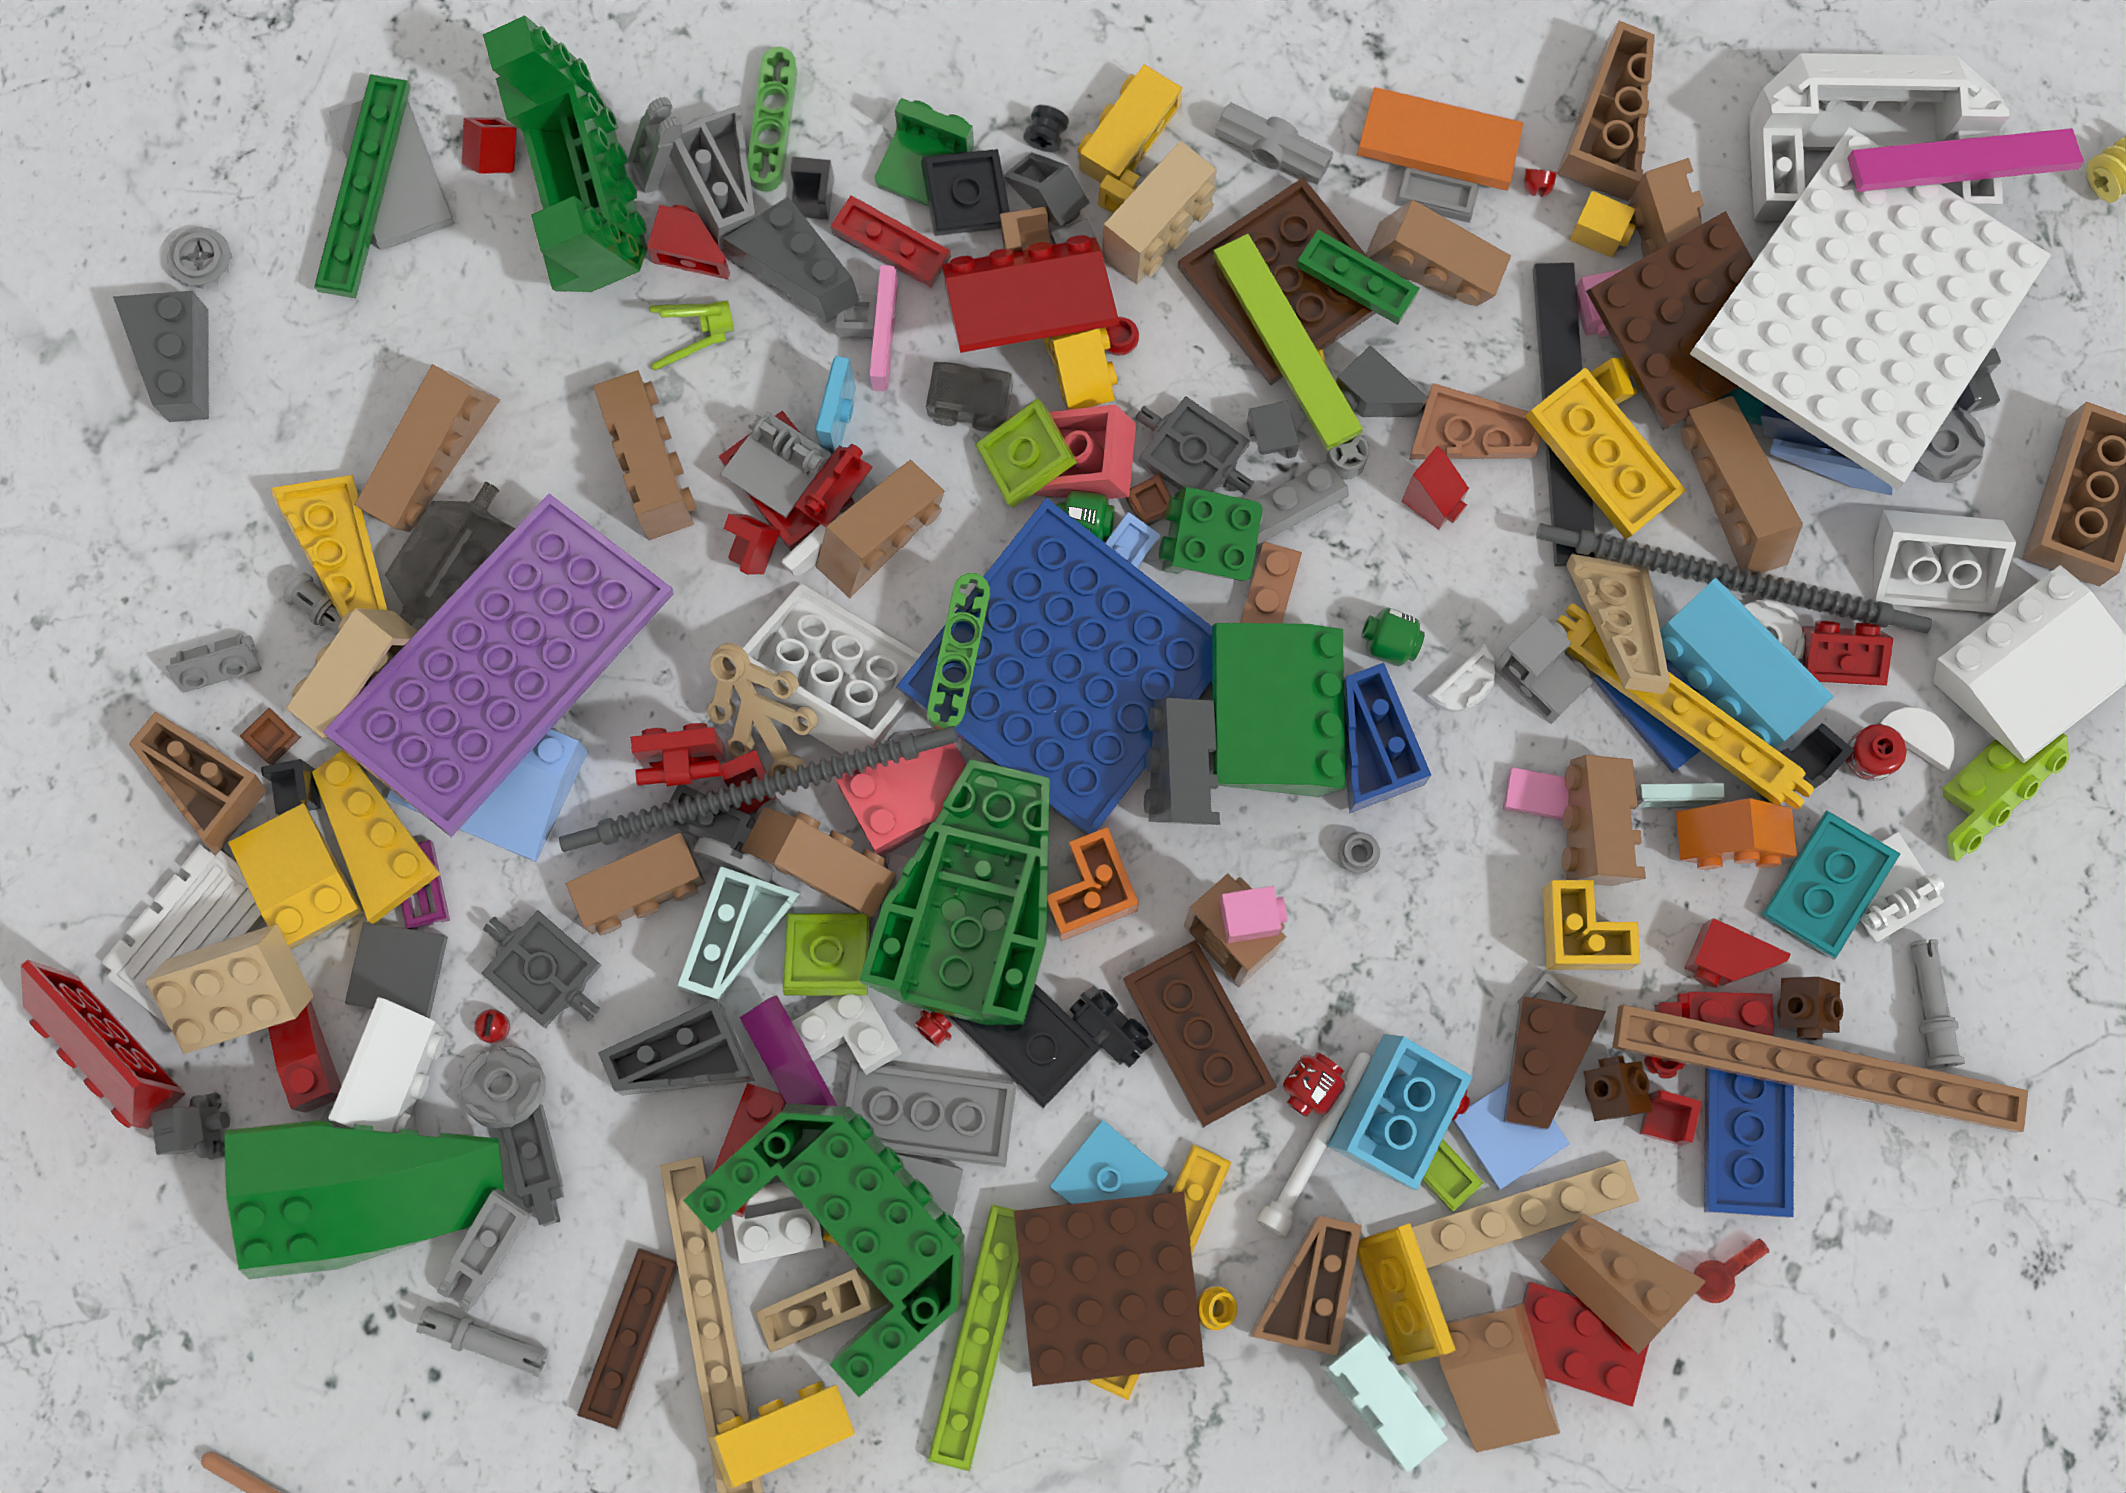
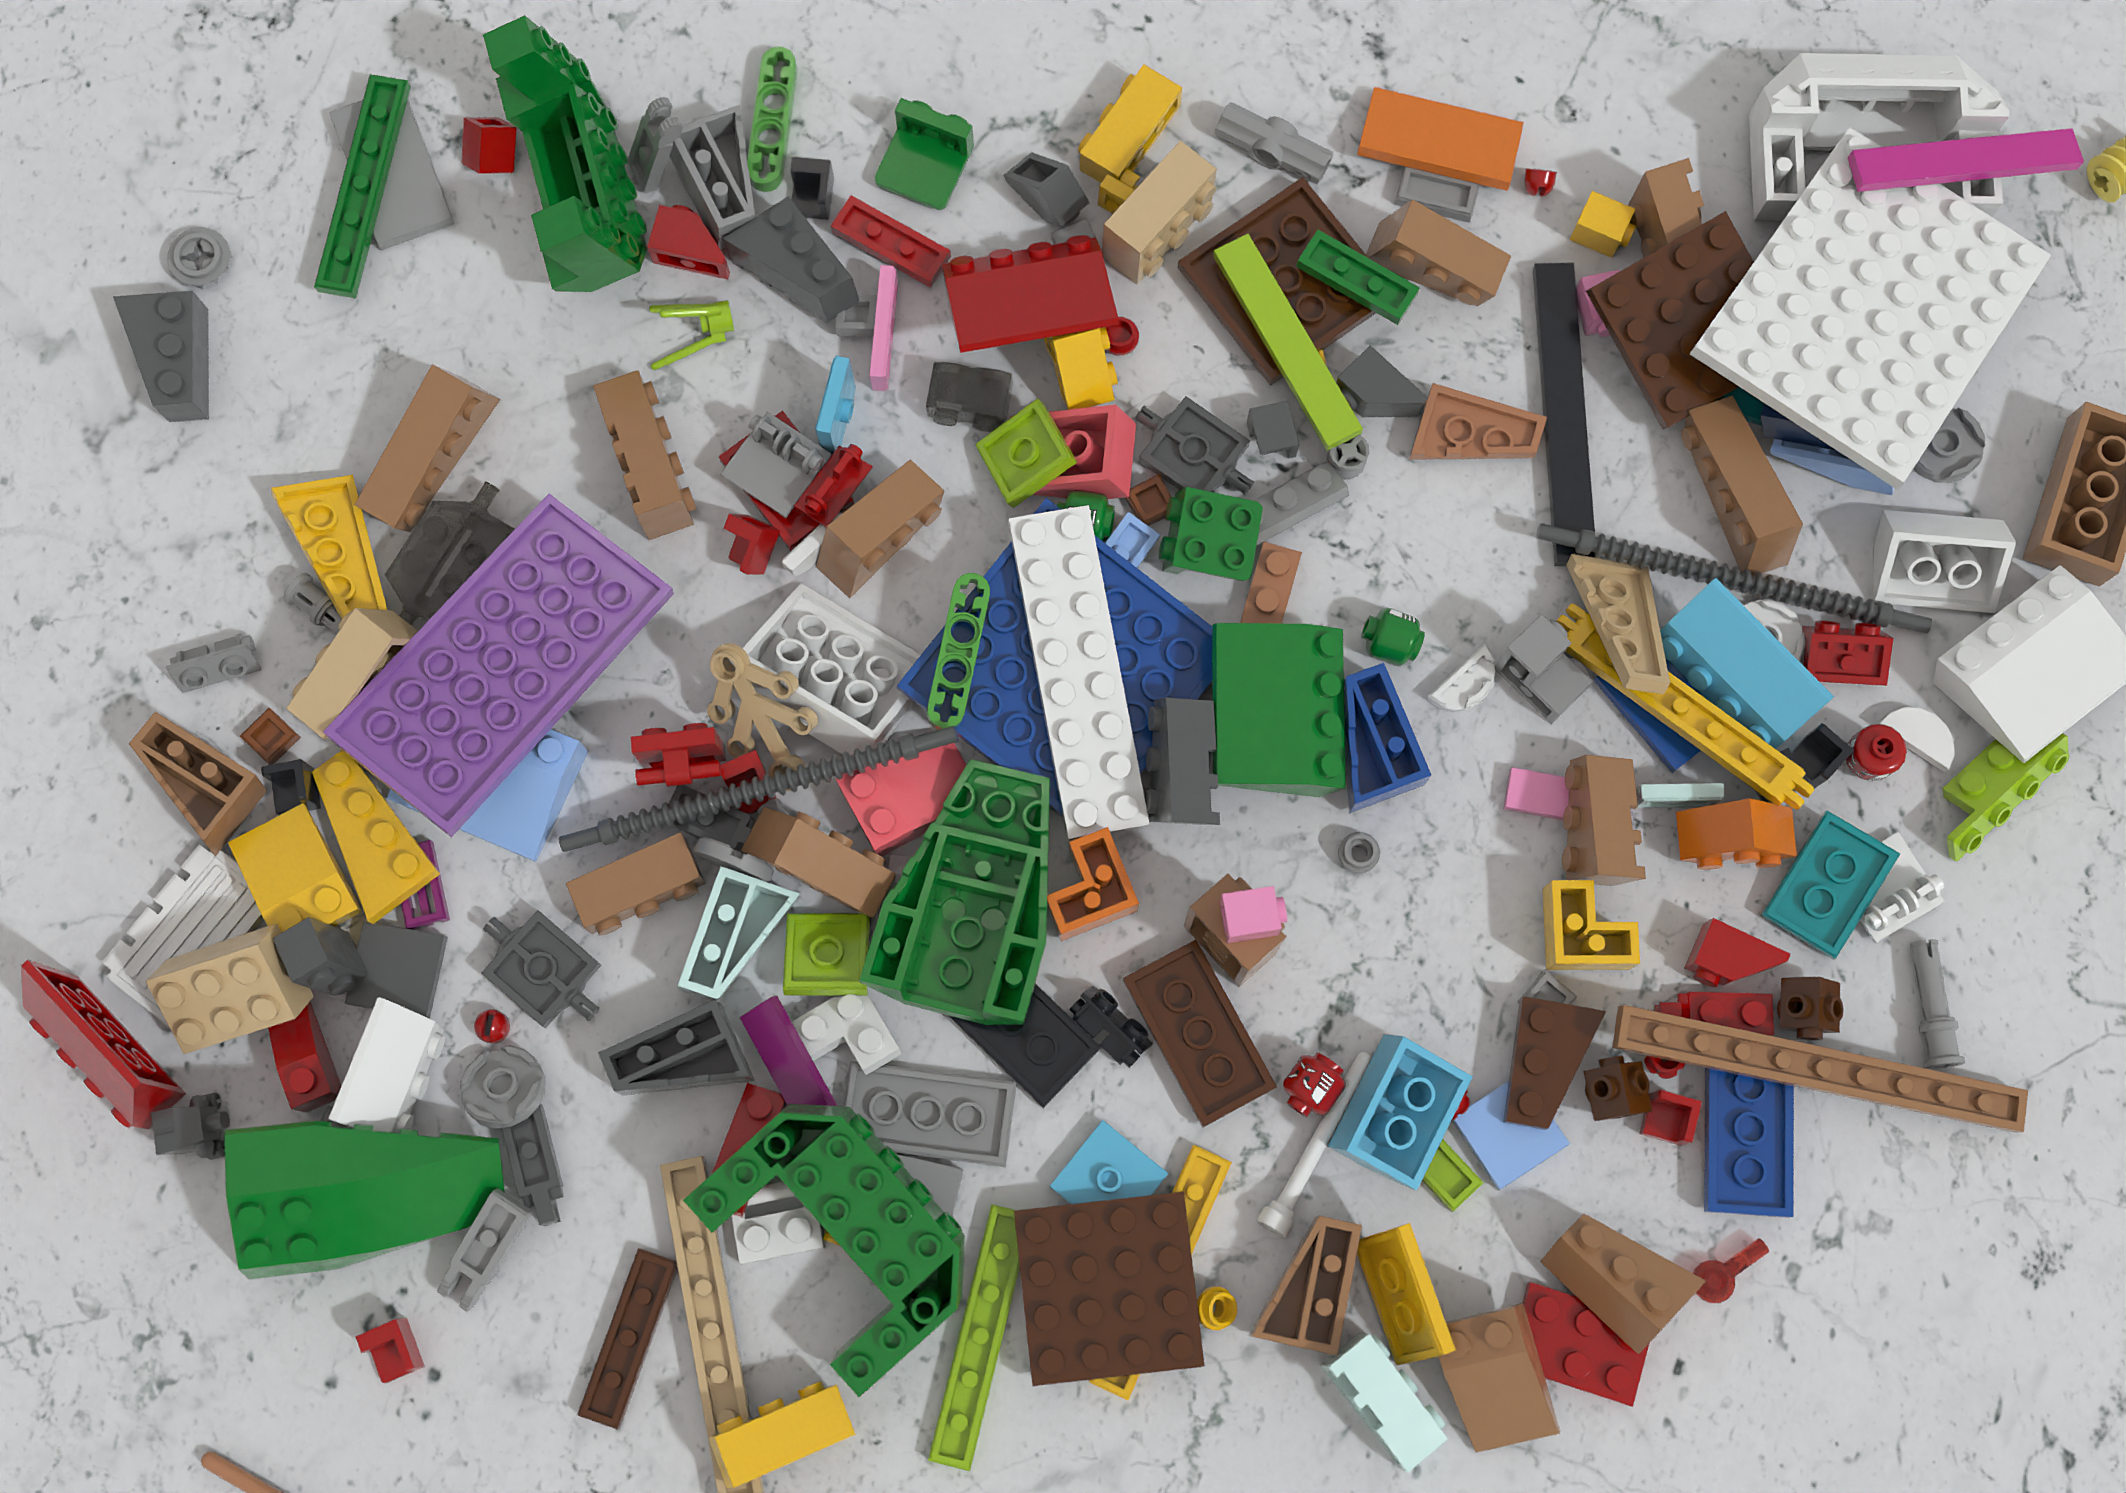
light grey pin [416,1306,549,1377] -> none
tan slope [755,1267,891,1353] -> none
red plate [914,1010,952,1047] -> none
black tile [921,149,1010,236] -> none
medium nougat panel [1000,207,1051,252] -> none
black wheel [1023,105,1069,153] -> none
red slope [1401,446,1469,530] -> none
tan plate [1412,1160,1639,1269] -> none
yellow plate [1525,367,1687,539] -> none
medium nougat wedge [1557,21,1655,202] -> none
yellow tile [1590,358,1638,405] -> none
dark grey panel [1956,348,2001,413] -> none
none -> dark grey brick [273,917,368,995]
none -> red panel [355,1318,425,1383]
none -> white plate [1008,505,1150,841]

